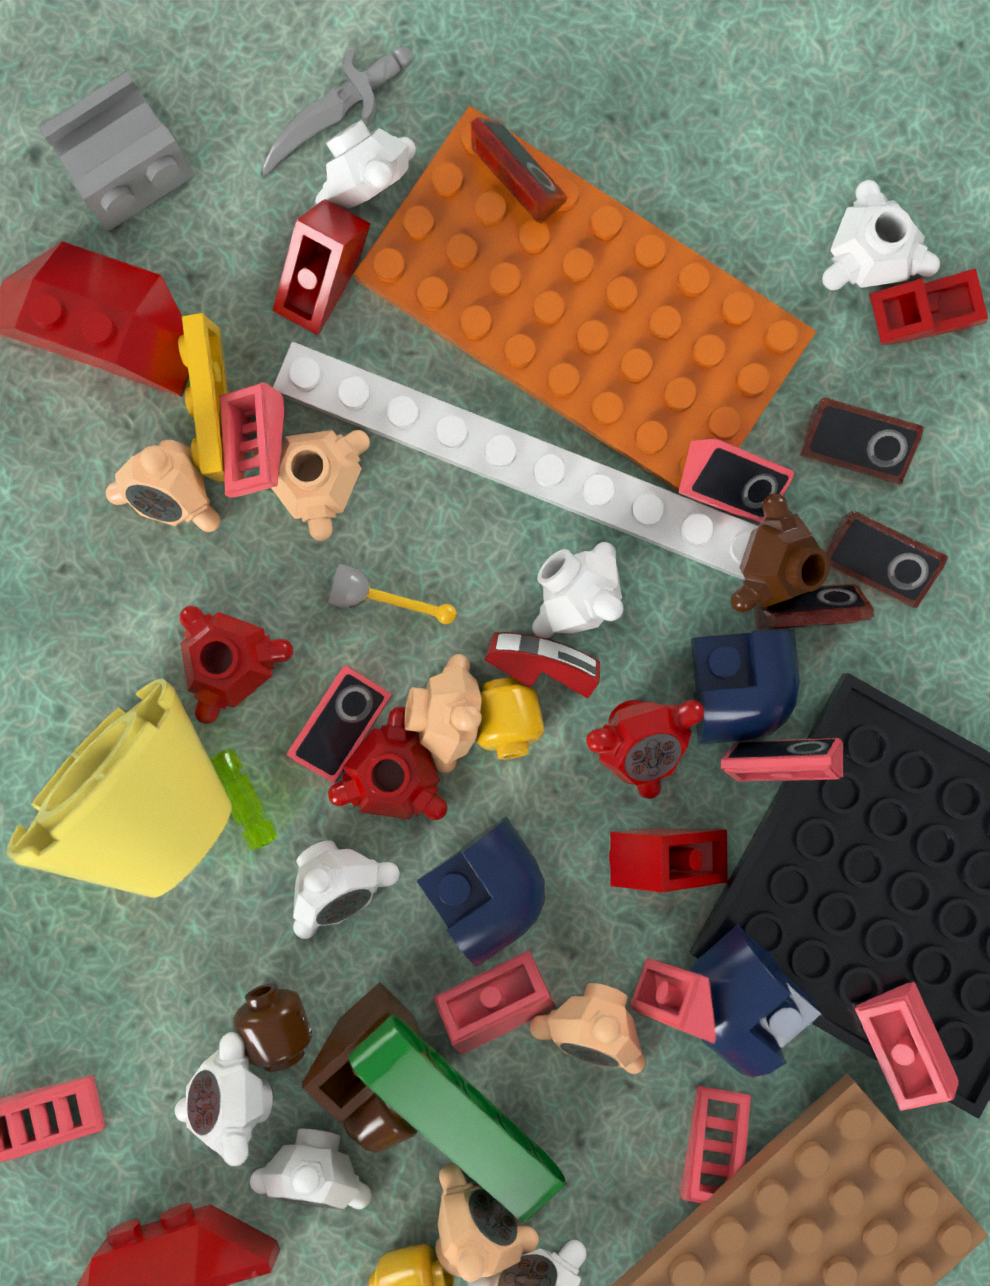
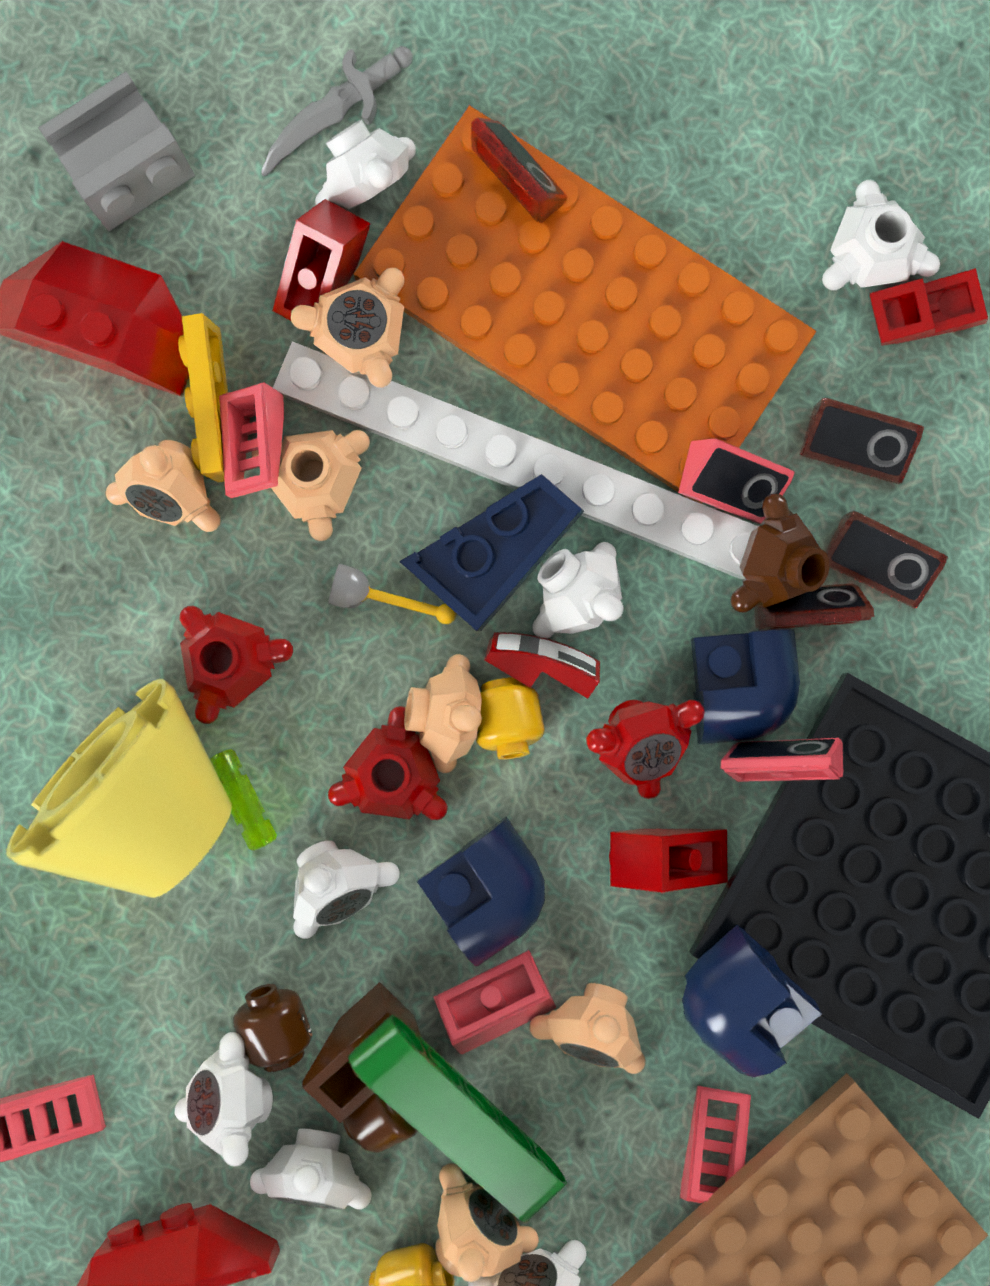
black slope [286,665,393,783] -> none
coral slope [630,958,716,1044] -> none
coral slope [855,982,958,1111] -> none
none -> light nougat rock [291,268,404,388]
none -> dark blue wing [399,474,584,631]

